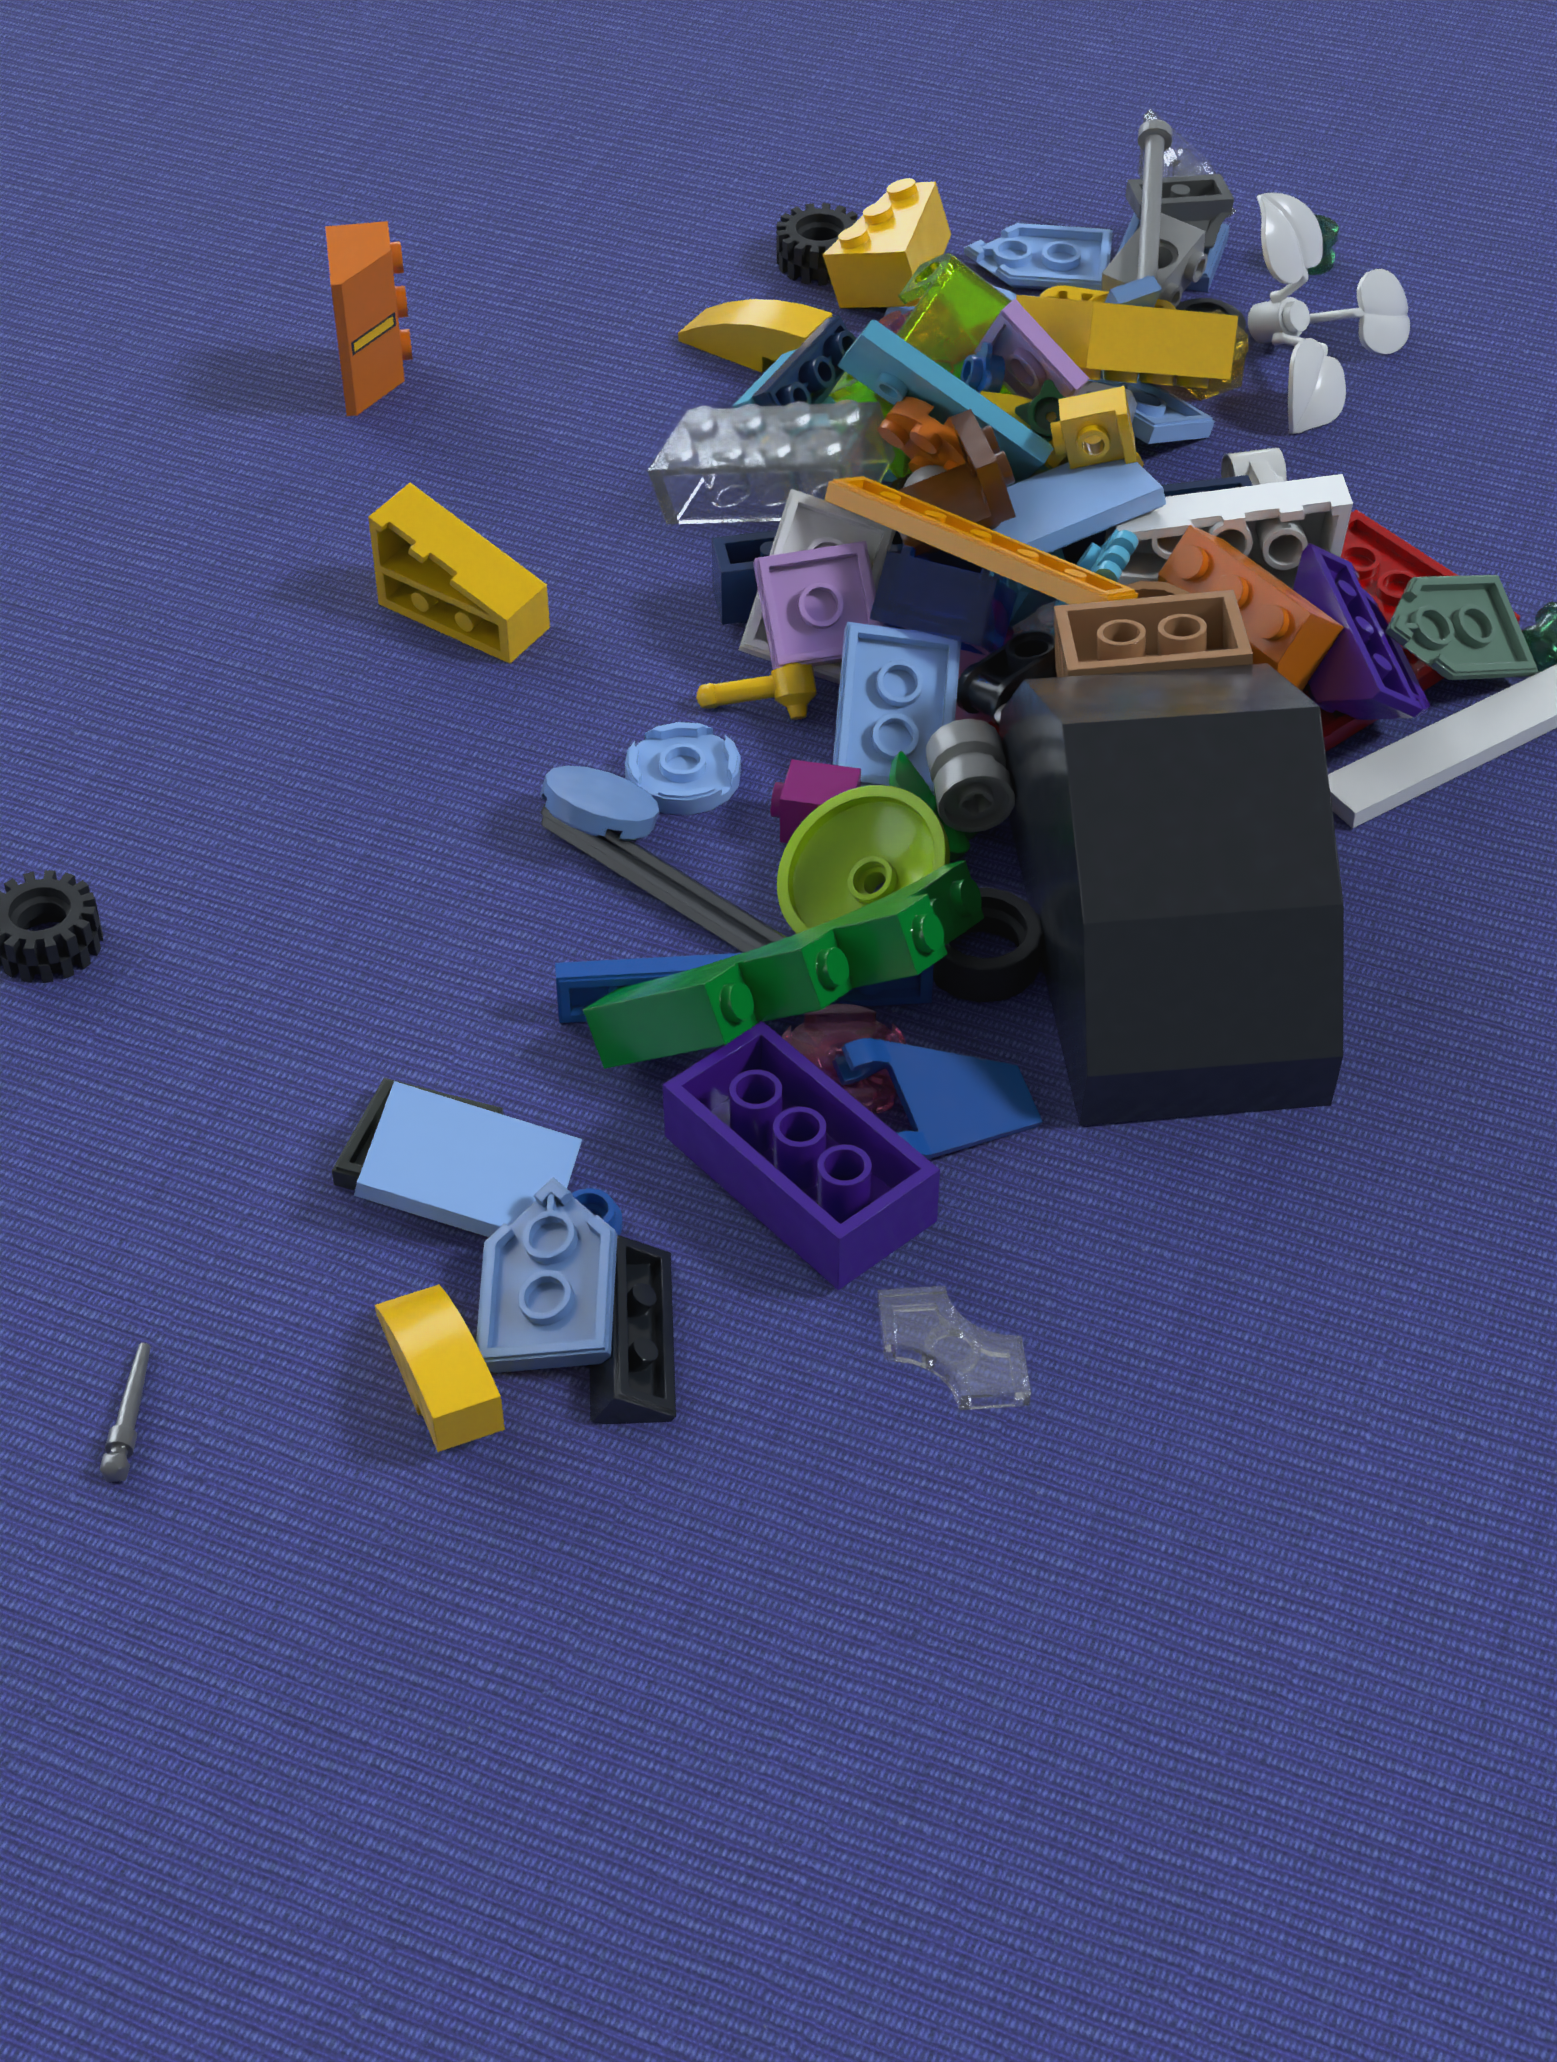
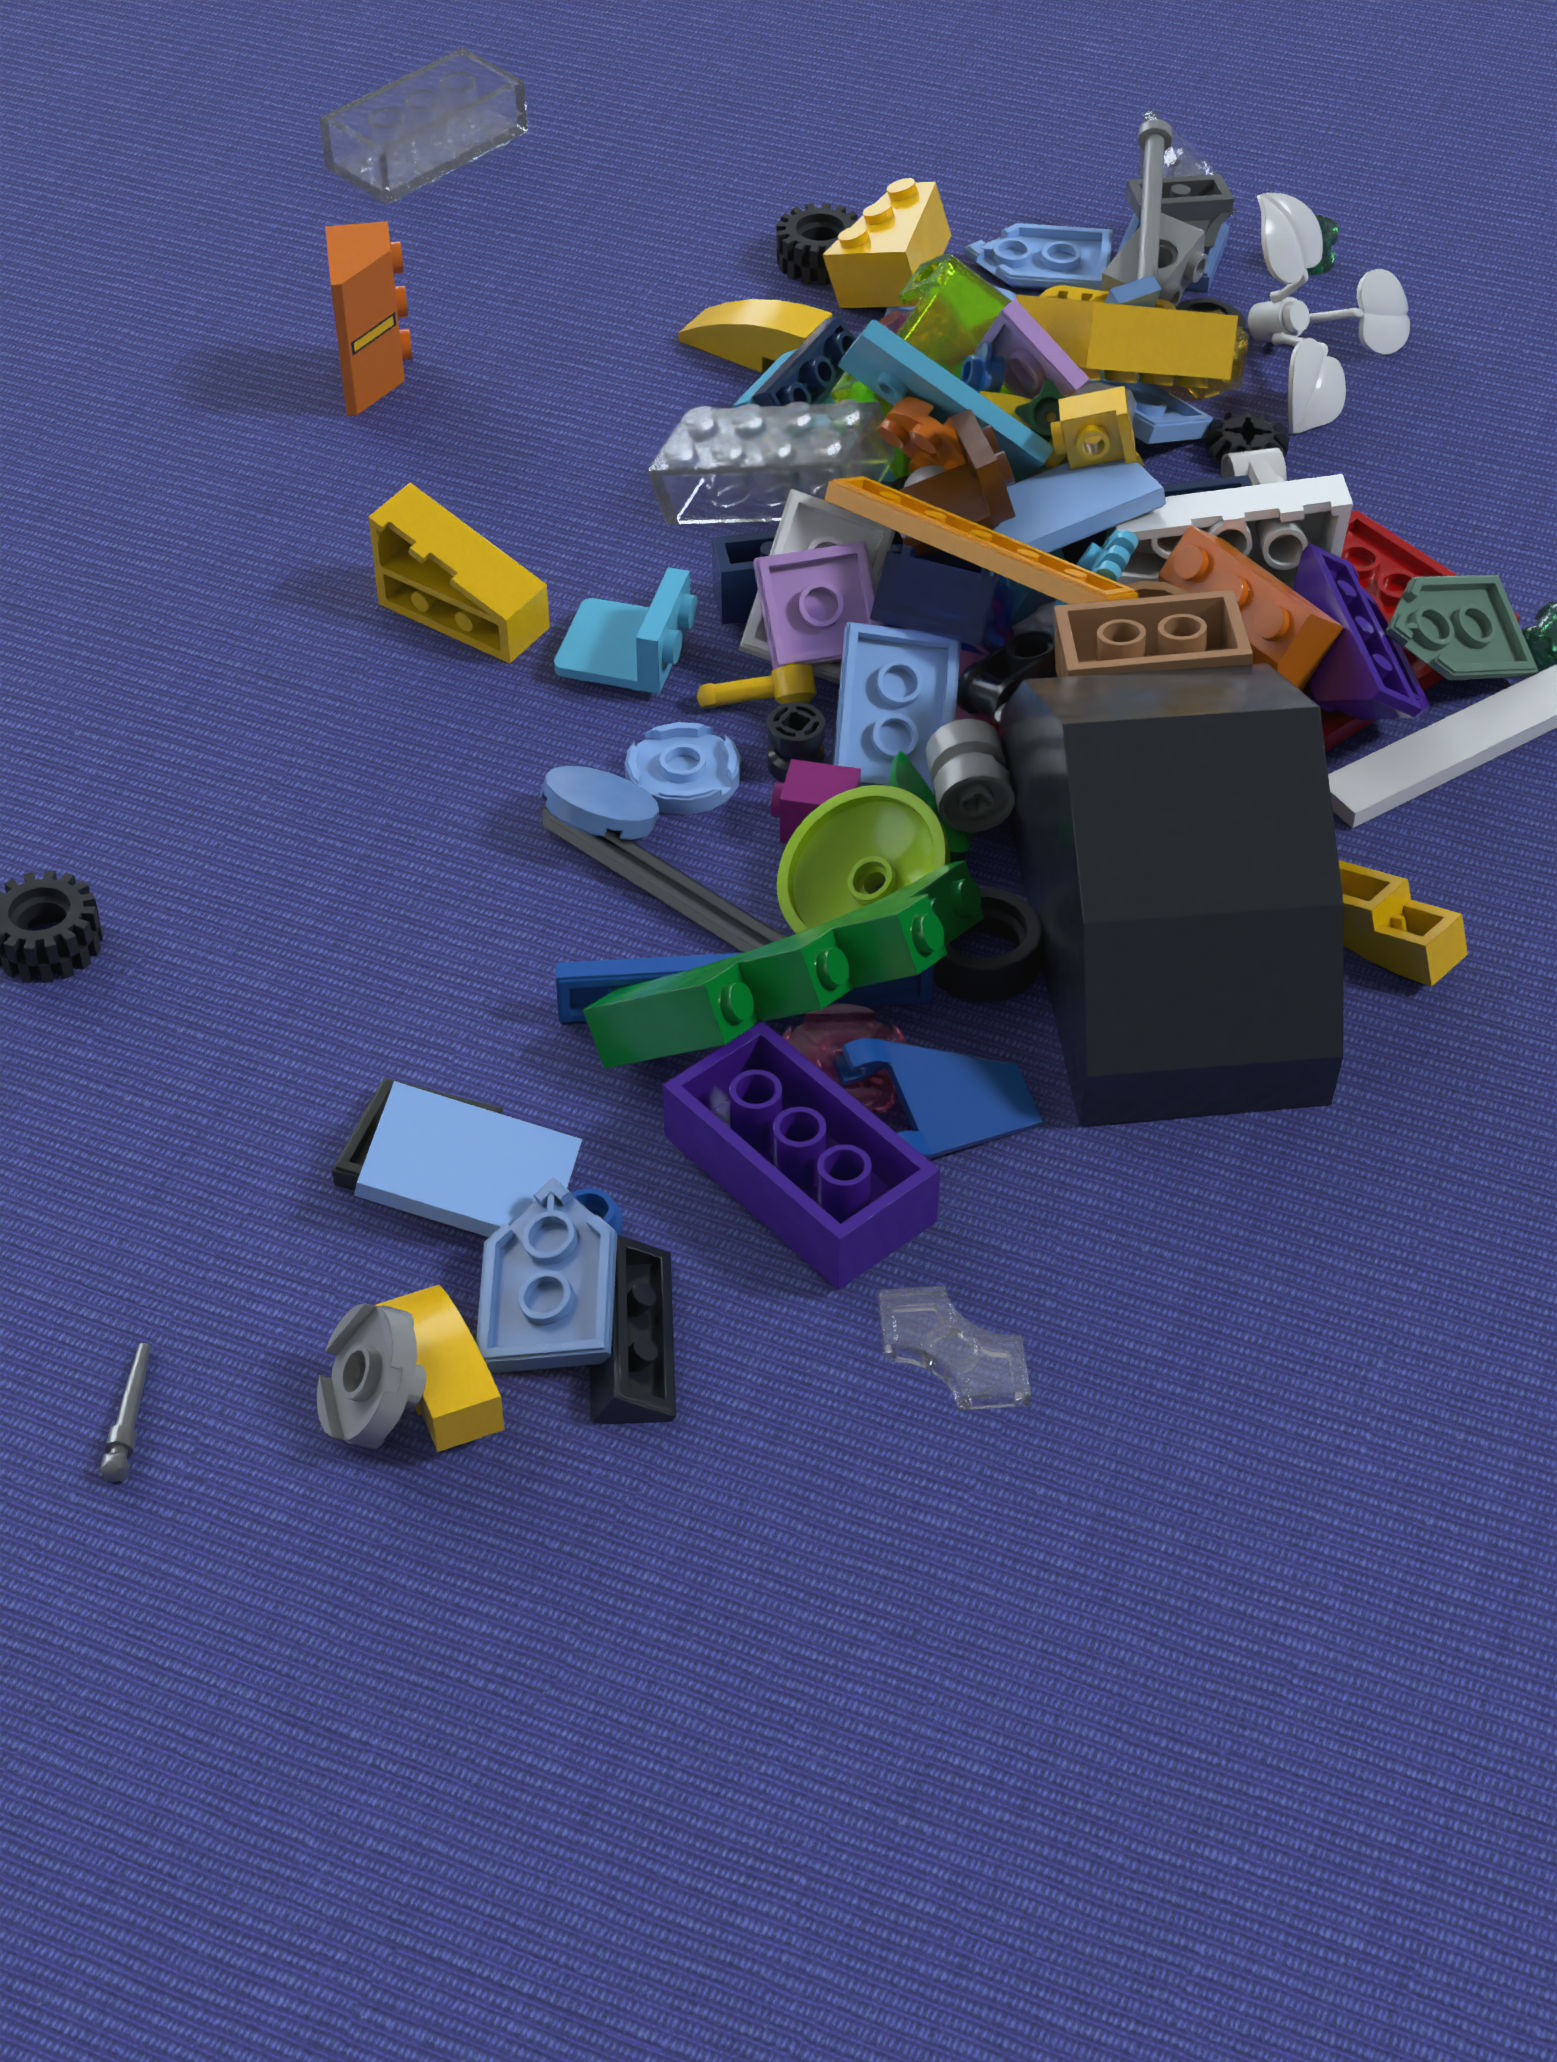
none -> light grey plate [317,1303,426,1449]
none -> clear brick [319,47,528,205]
none -> medium azure bracket [554,567,698,694]
none -> black wheel [767,702,825,782]
none -> black gear [1204,410,1290,464]
none -> yellow slope [1338,860,1468,987]

